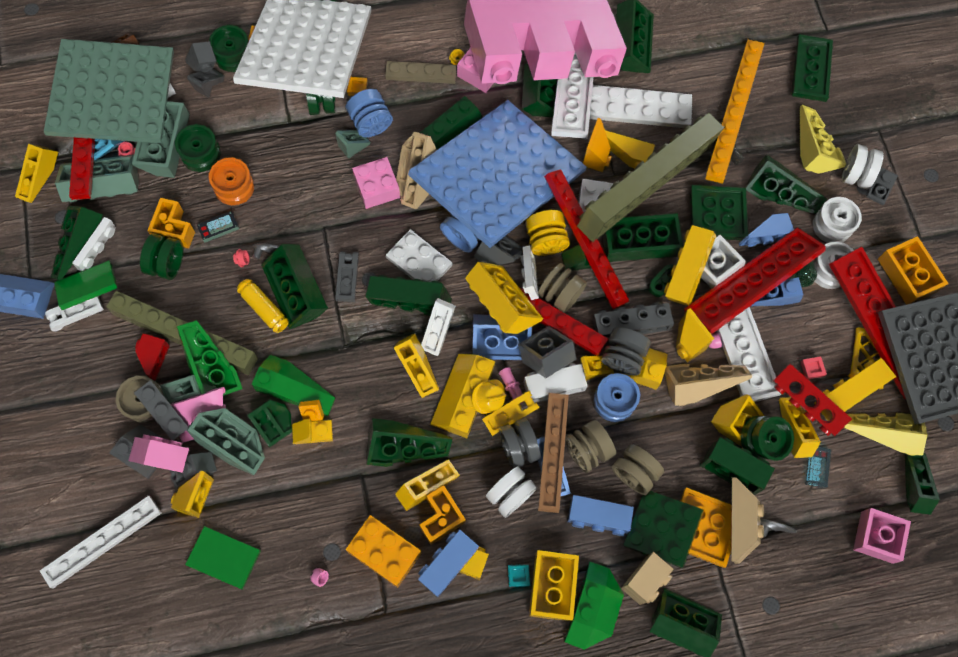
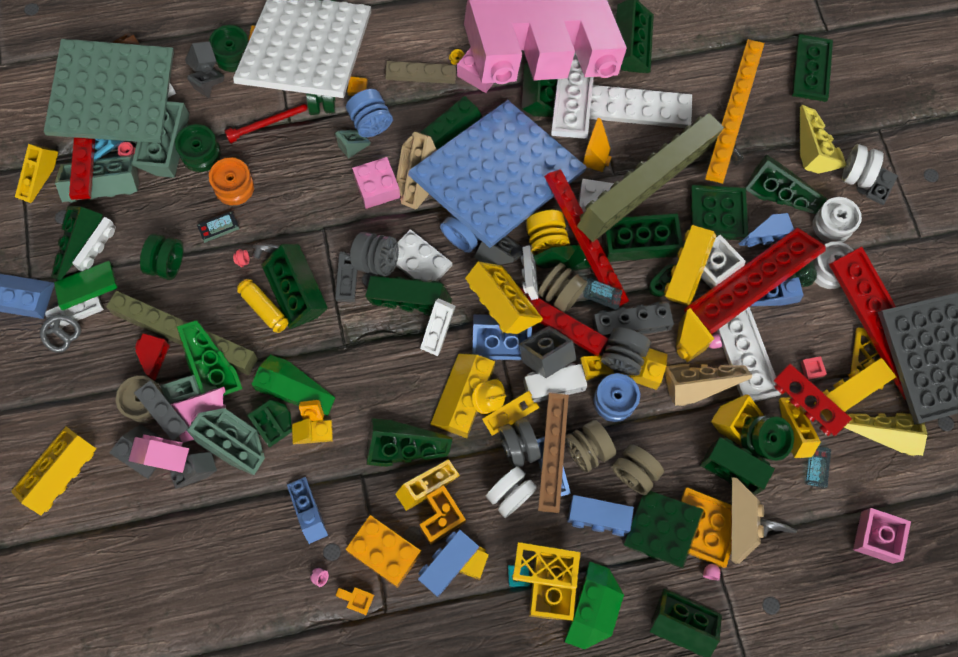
white plate [40,496,162,589] -> none
light orange brick [147,198,195,249] -> none
yellow slope [171,471,214,518] -> none
green tile [185,526,261,590] -> none
yellow slope [393,333,439,398] -> none
bright pink axle [499,367,525,405] -> none
yellow slope [605,130,655,169] -> none
tan brick [621,552,673,605] -> none
light orange brick [878,236,949,305] -> none
dark green slope [905,453,940,515] -> none
none -> yellow slope [11,426,96,516]
none -> dark grey piece [40,314,81,353]
none -> red piece [224,104,308,144]
none -> medium blue slope [287,477,328,544]
none -> light orange plate [335,587,374,615]
none -> dark grey wheel [350,232,399,276]
none -> yellow window [512,542,580,590]
none -> dark green slope [533,245,577,269]
none -> clear light blue tile [584,278,622,310]
none -> bright pink hinge [703,564,721,580]

